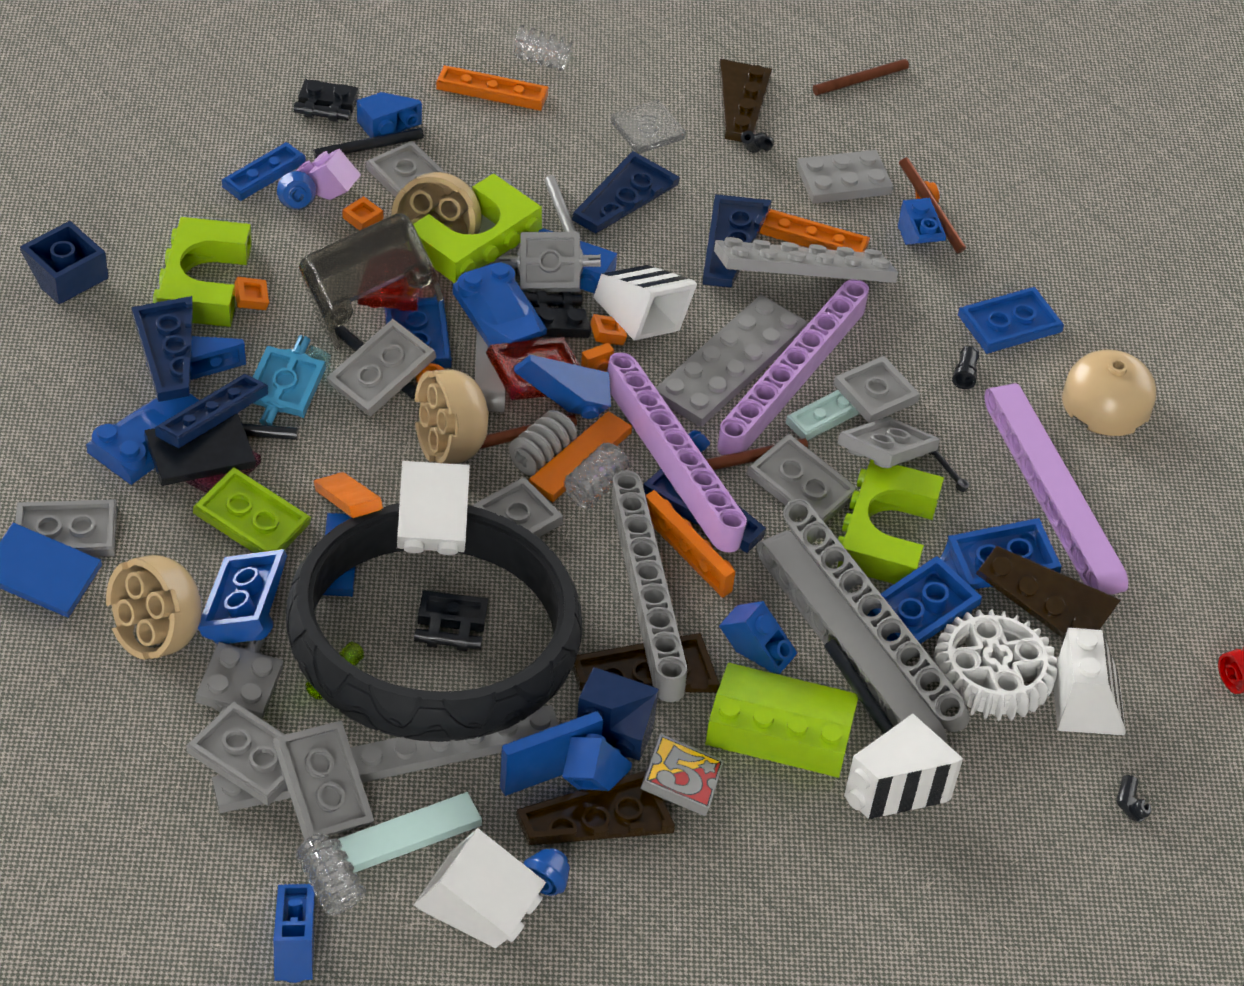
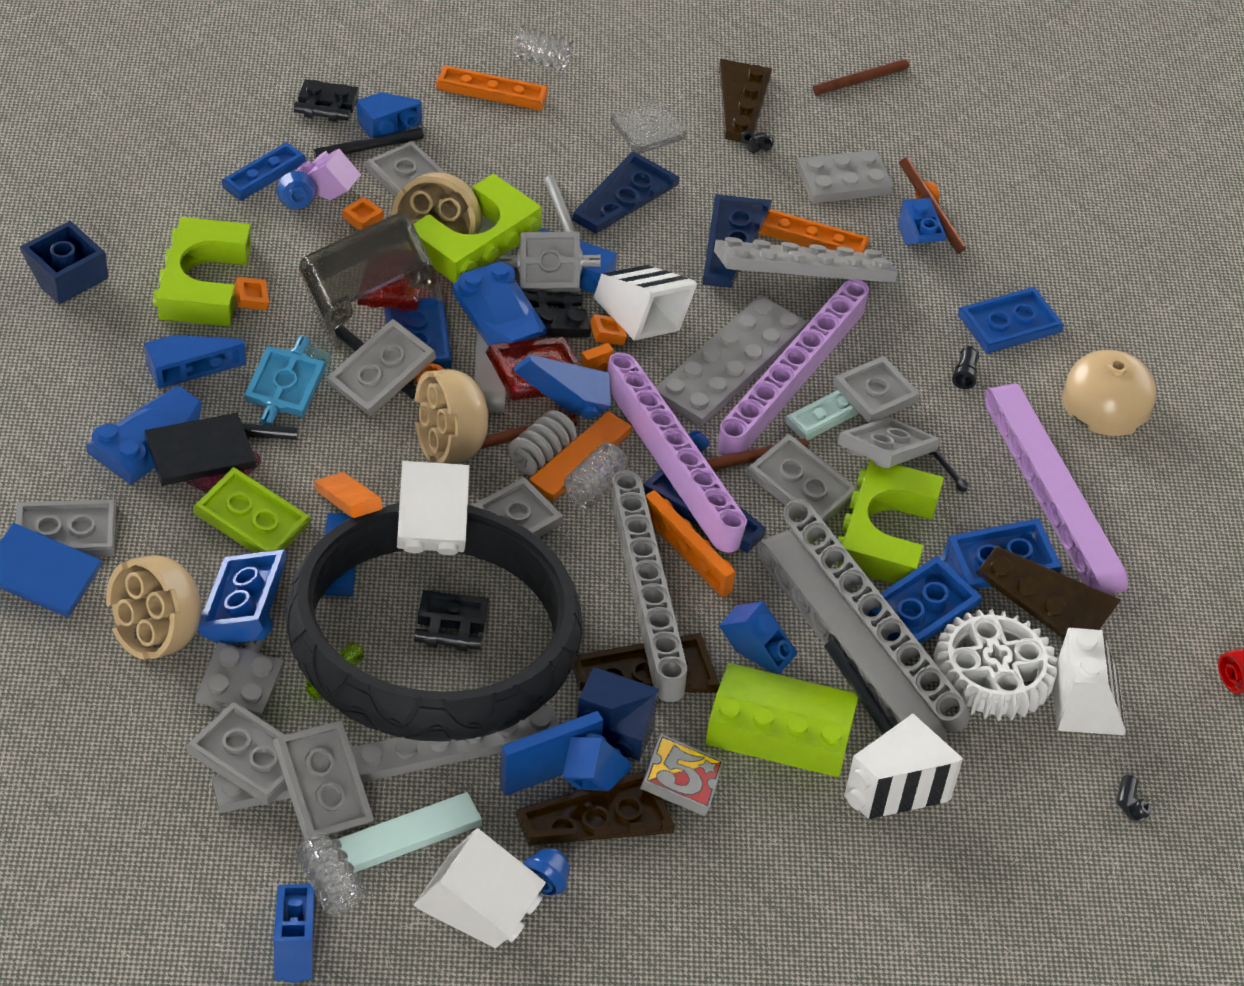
dark blue wing [131,296,193,402] -> none
dark blue tile [155,374,268,448] -> none

